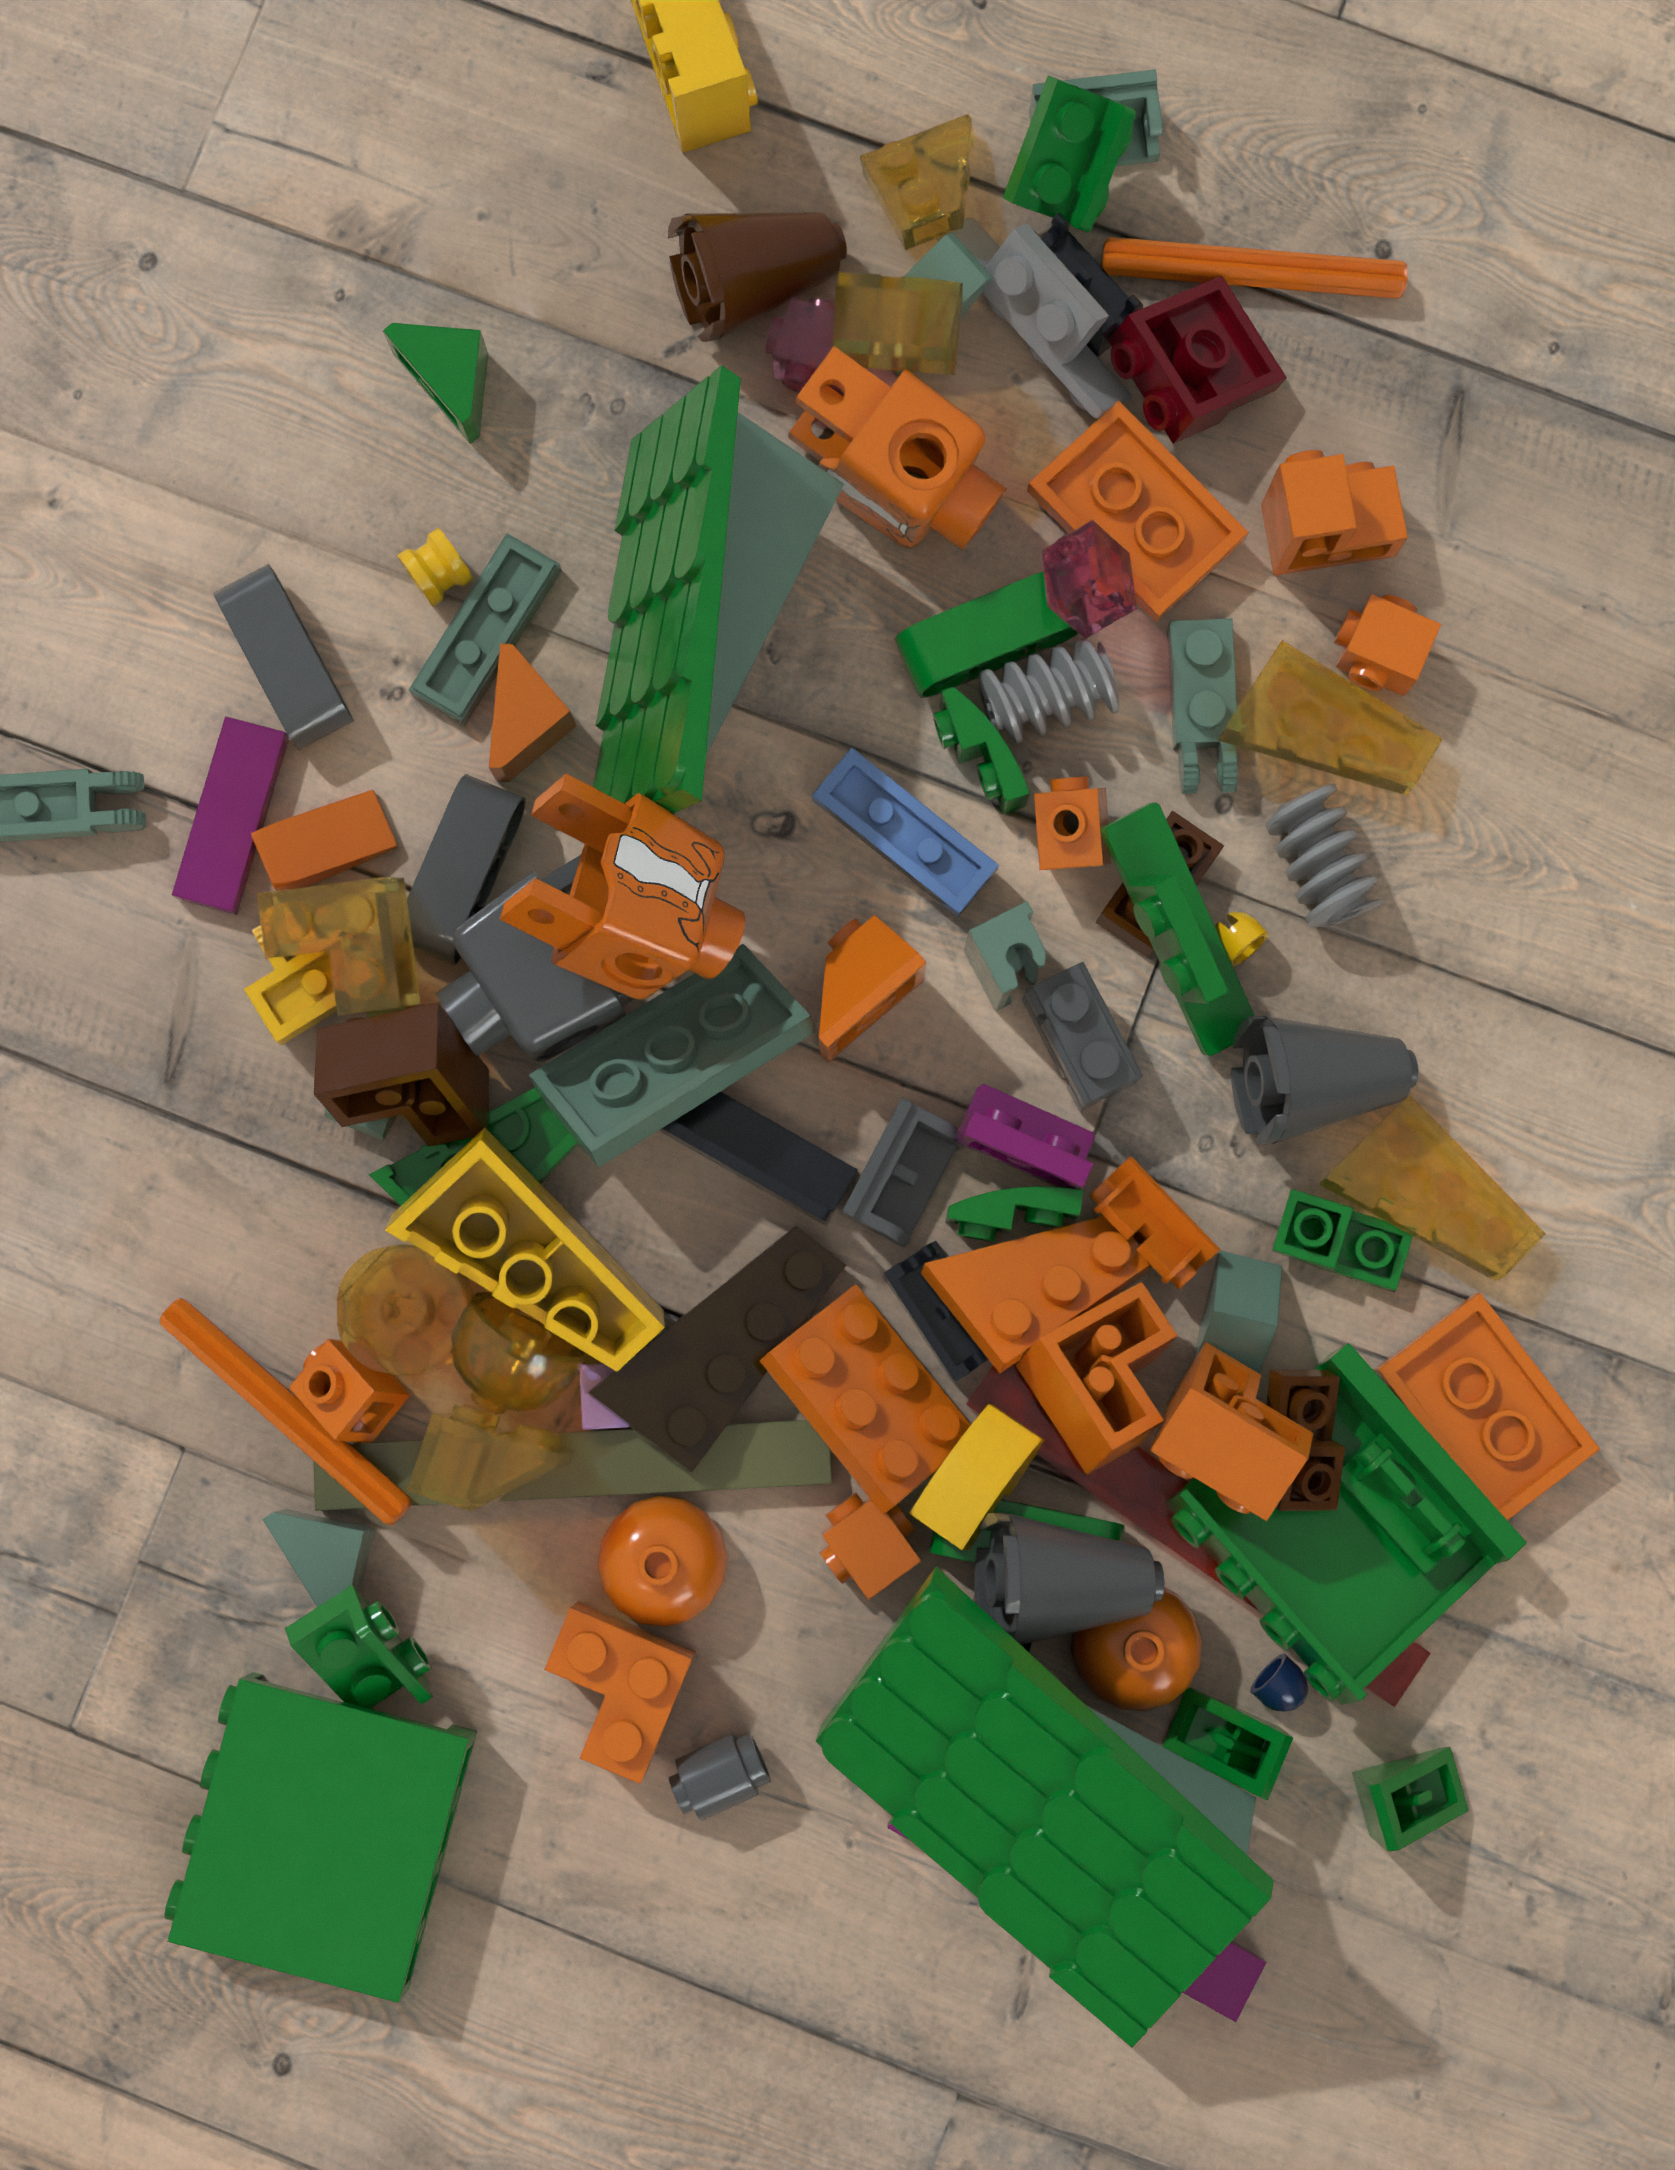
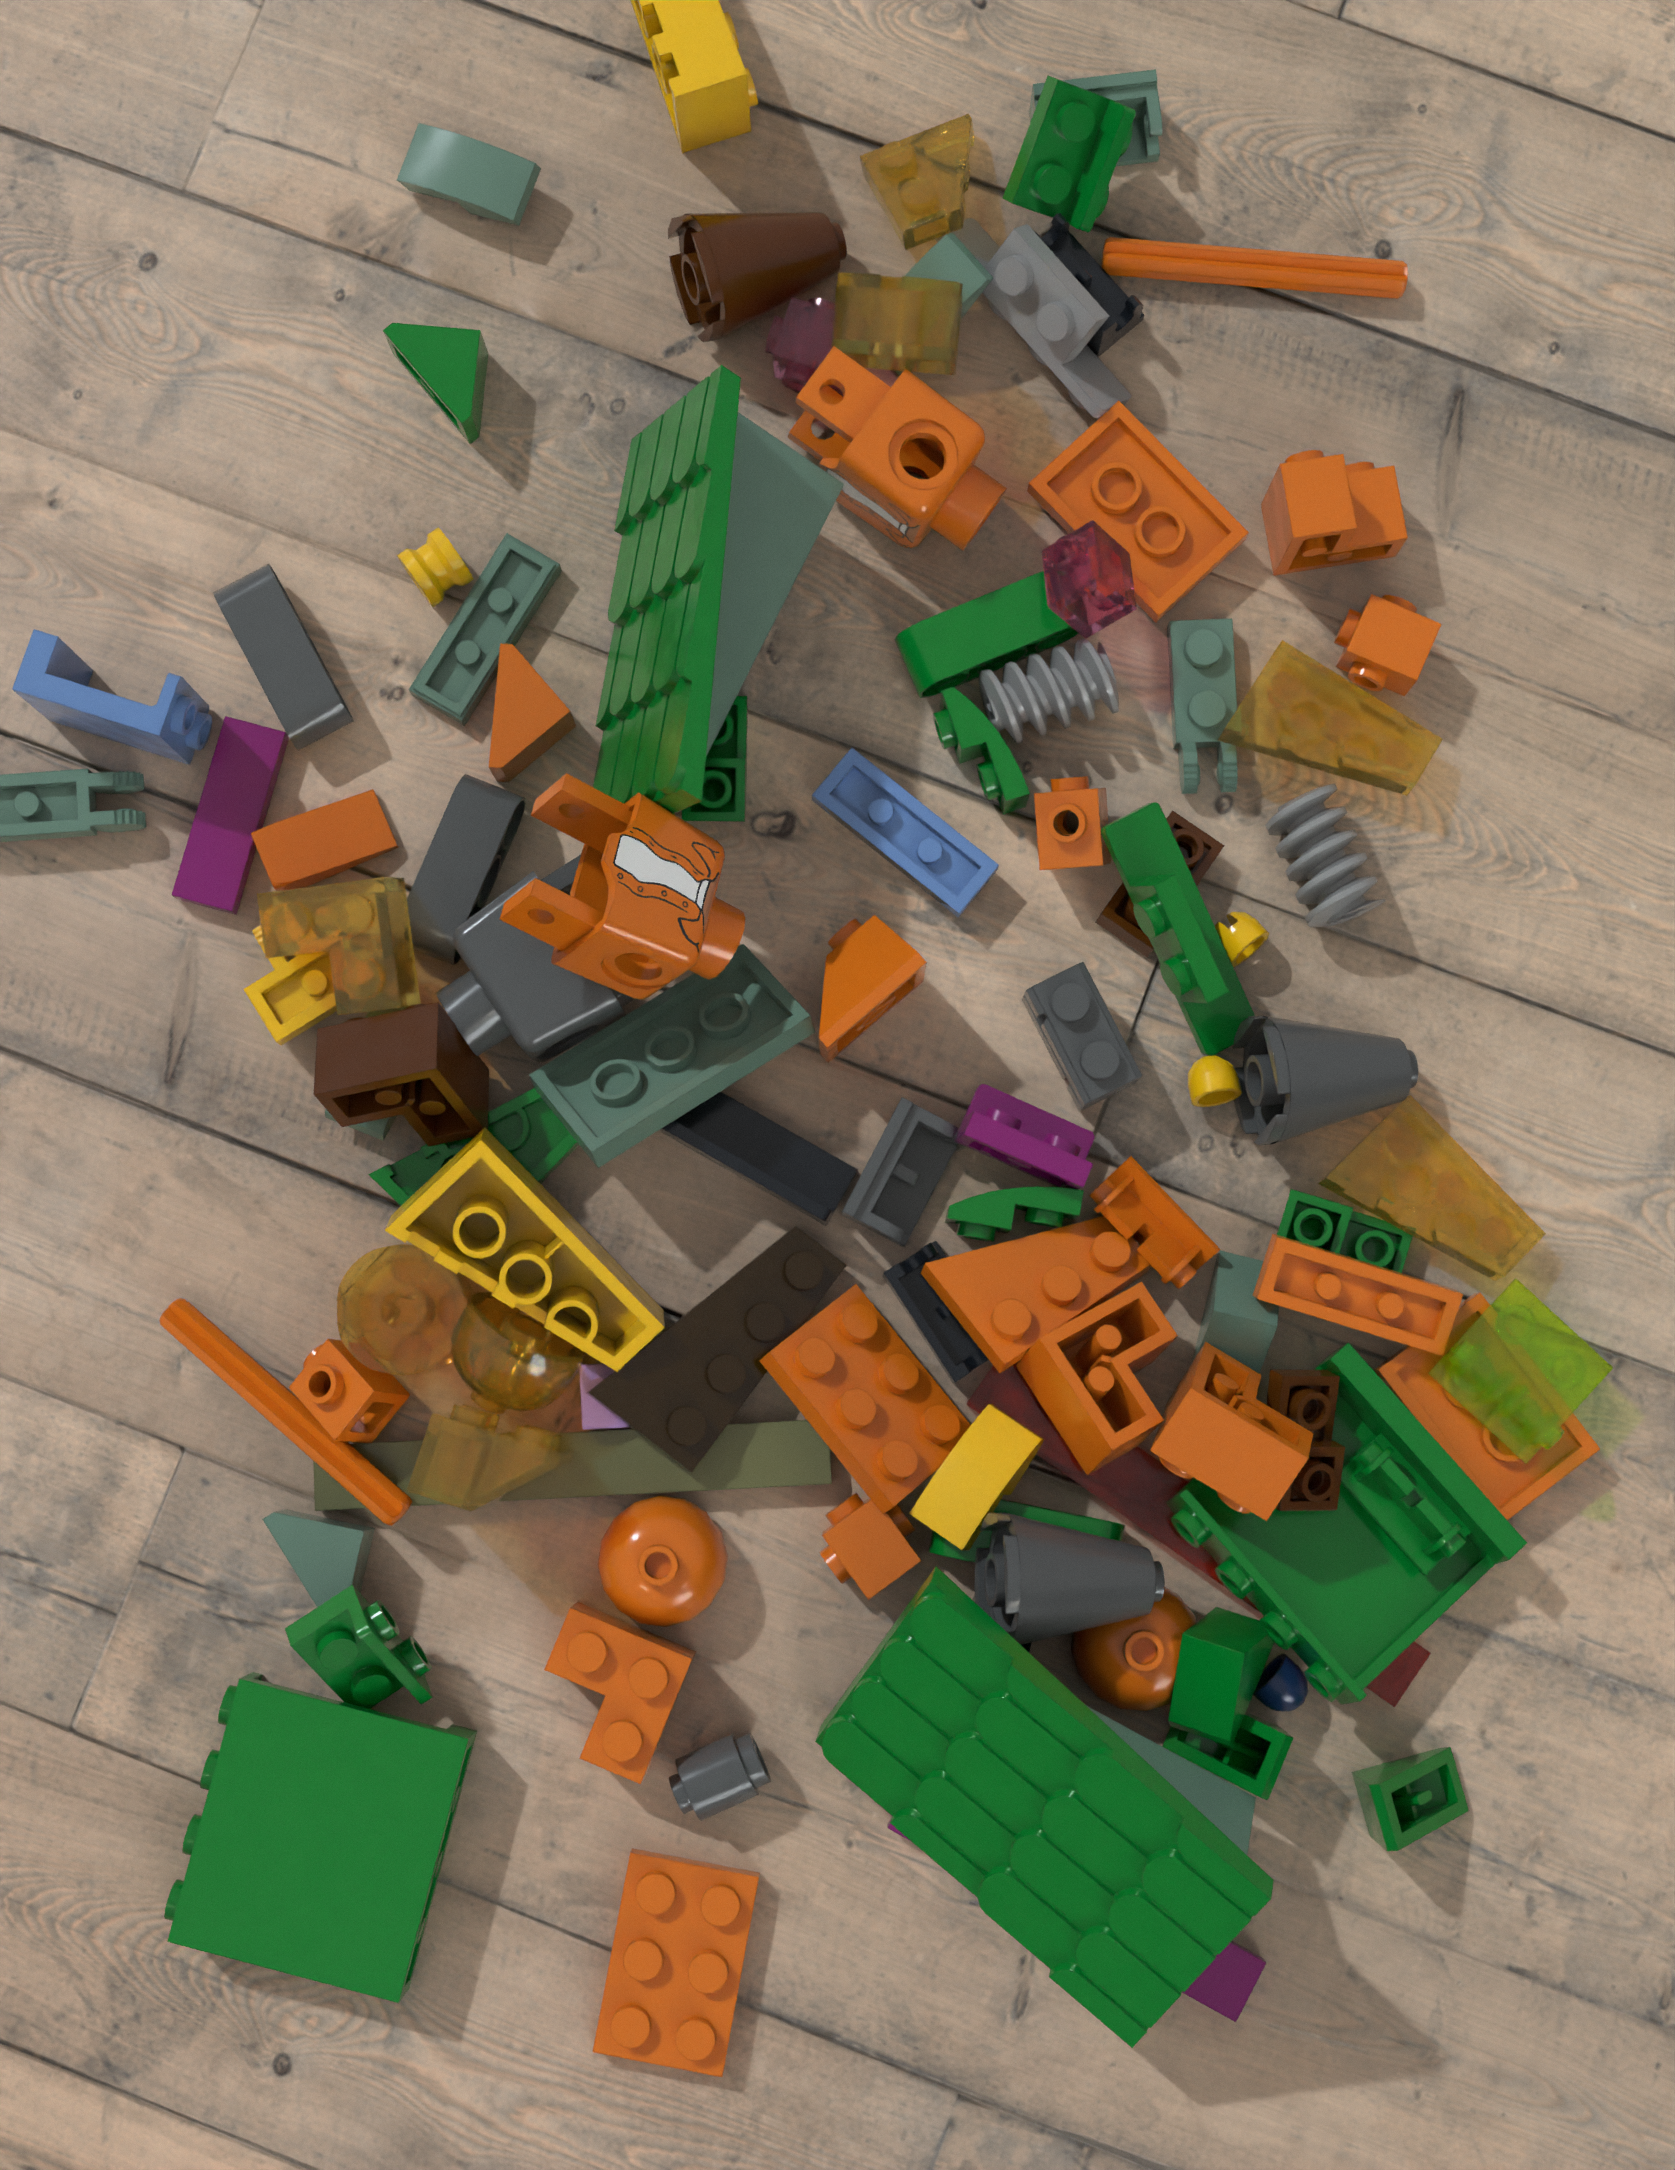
sand green hinge [964,901,1046,1012] -> none
dark red plate [1109,276,1287,444] -> none
none -> medium blue panel [12,629,212,765]
none -> sand green slope [397,123,541,226]
none -> orange plate [593,1848,760,2077]
none -> green slope [682,696,748,822]
none -> green slope [1168,1607,1274,1747]
none -> yellow hinge [1187,1055,1242,1107]
none -> orange plate [1253,1234,1463,1356]
none -> clear neon green hinge [1428,1278,1613,1464]

